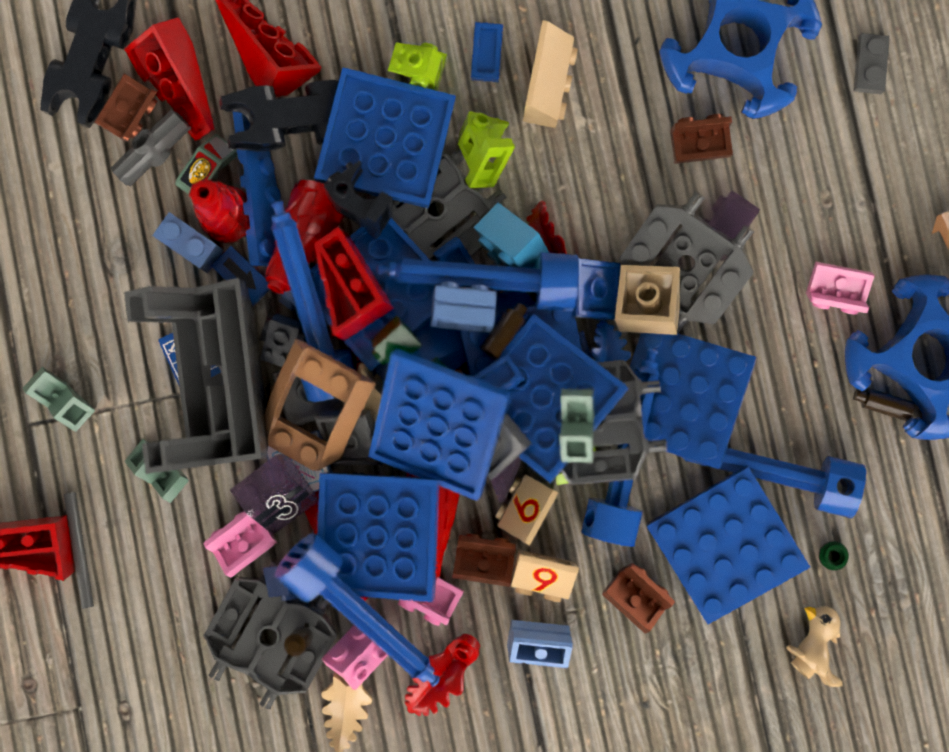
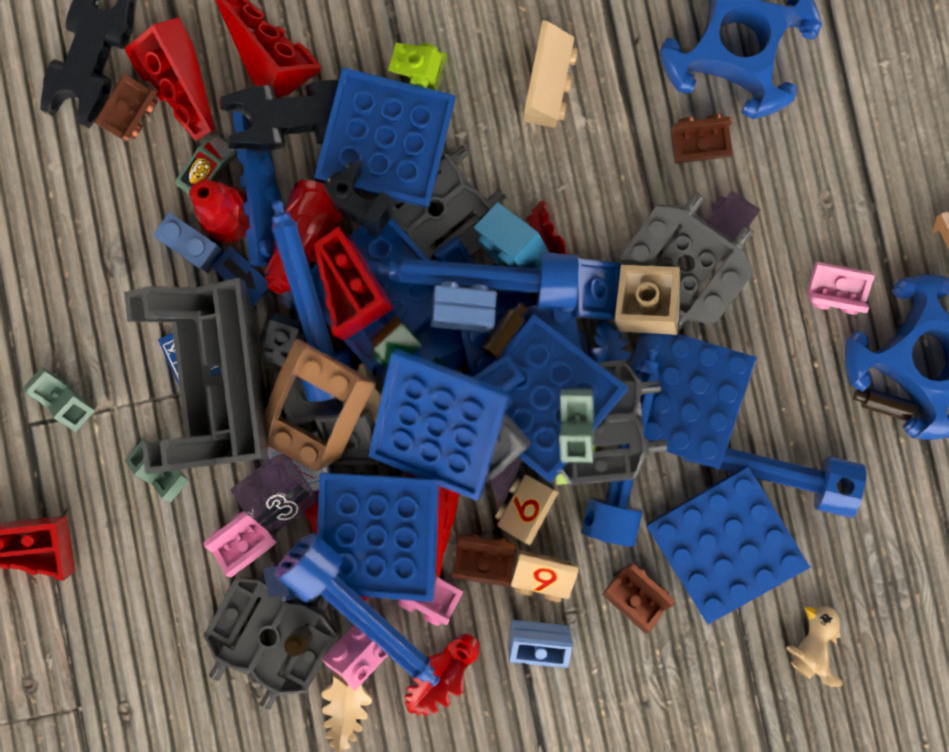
dark grey bar [64,492,94,609] -> none
dark grey piece [111,109,191,187] -> none
lime tile [458,111,515,188] -> none
blue tile [471,22,503,82] -> none
dark green plate [819,541,849,571] -> none
dark grey plate [853,33,890,94] -> none

